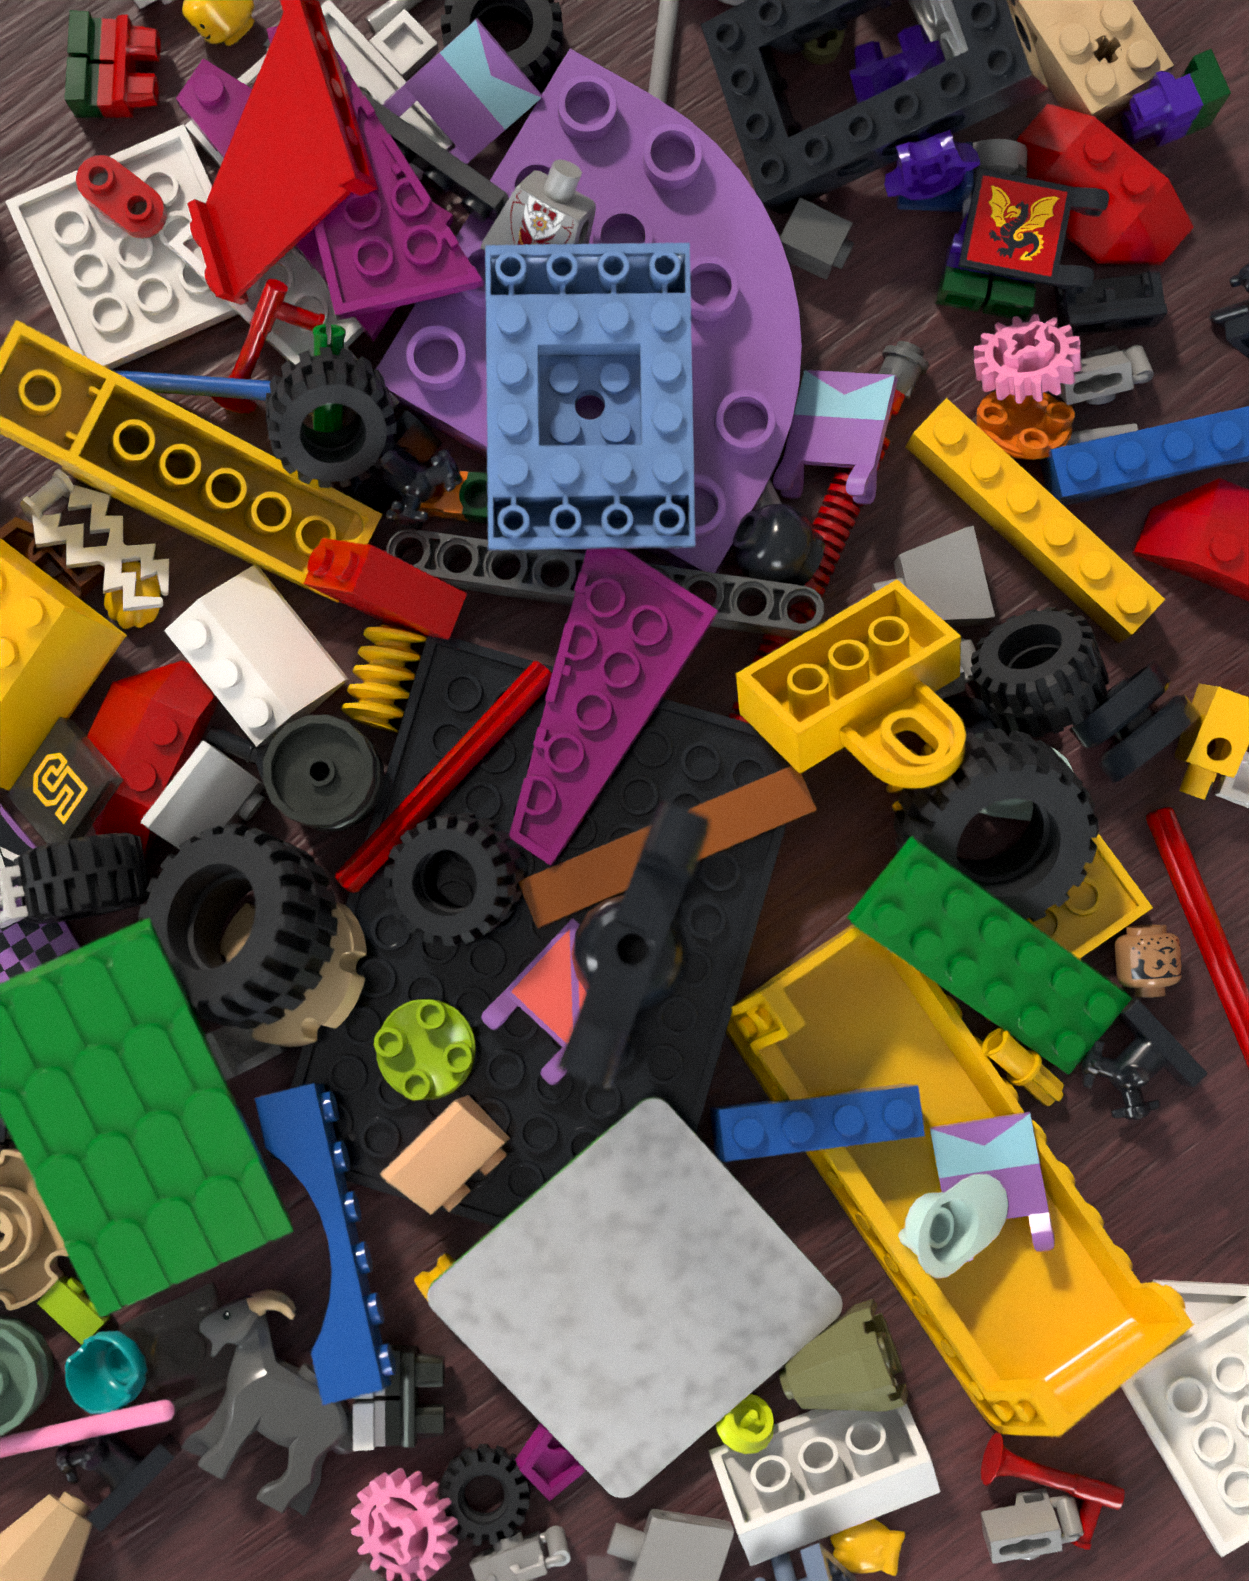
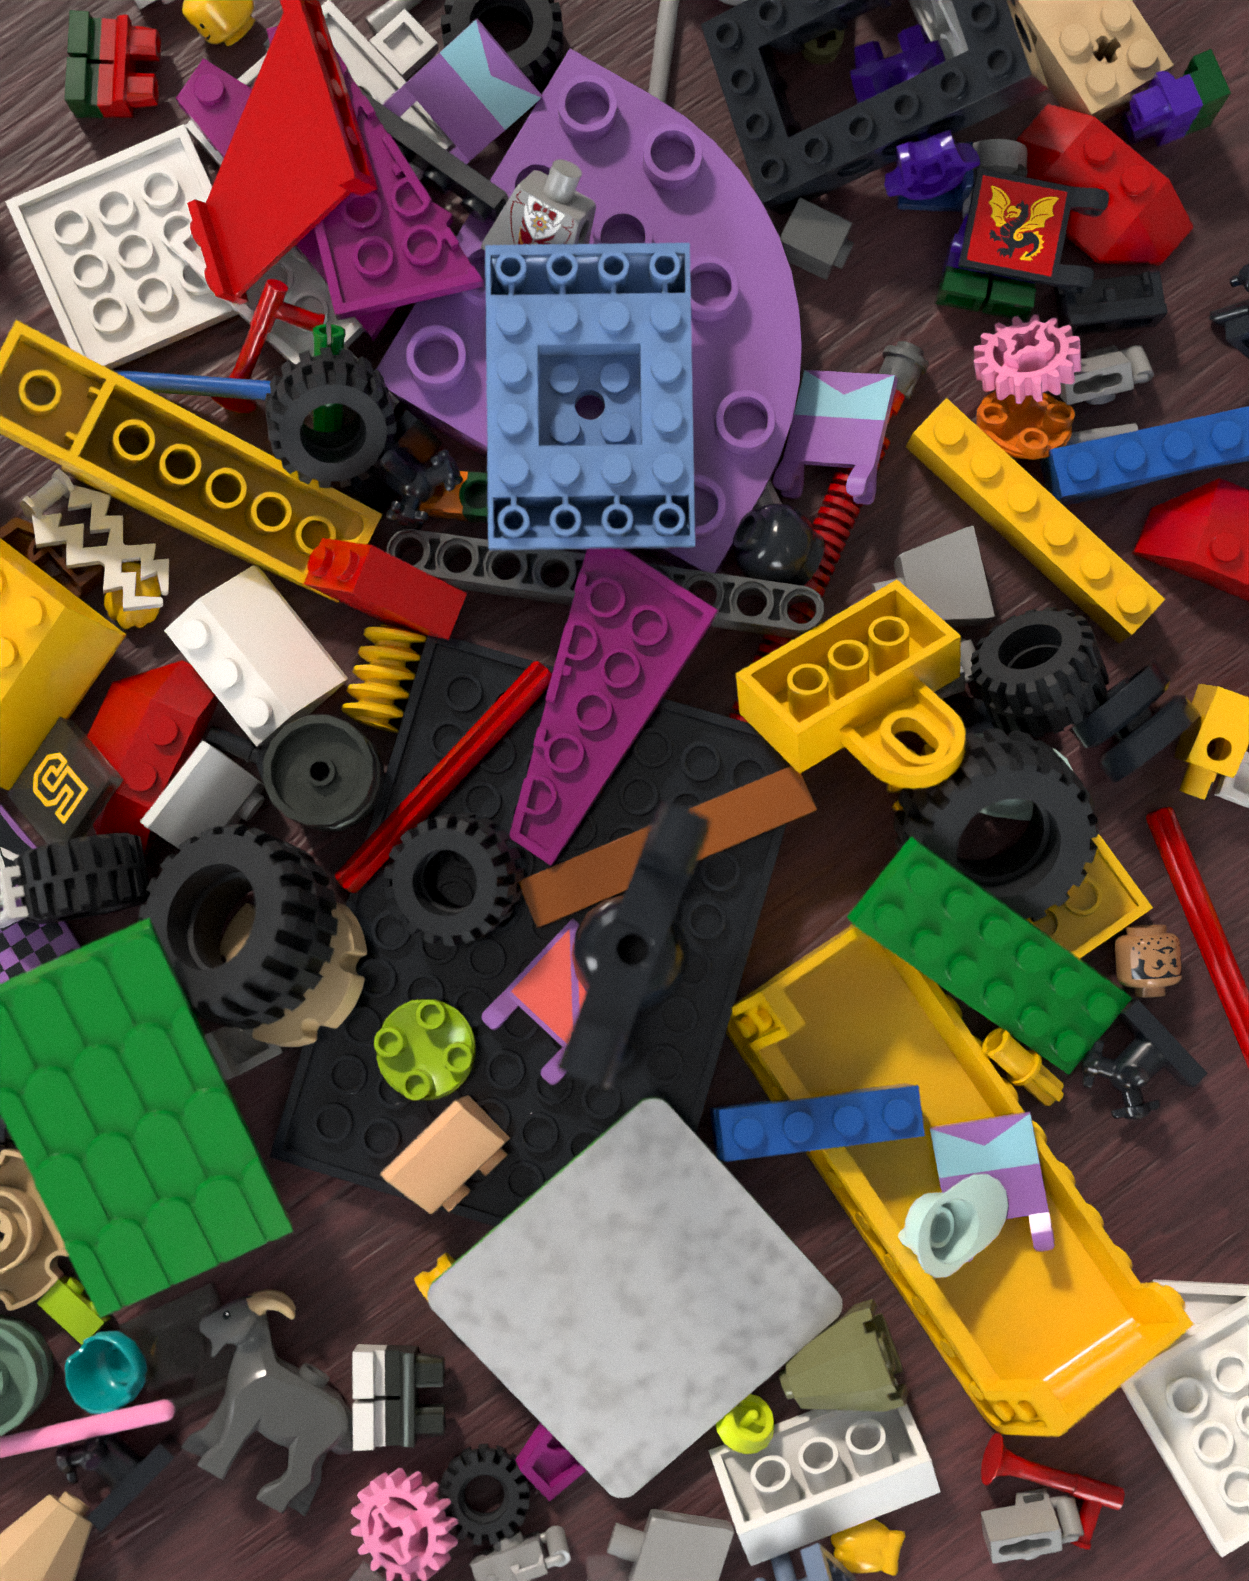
red plate [76,155,167,239] -> none
blue arch [255,1083,396,1405] -> none

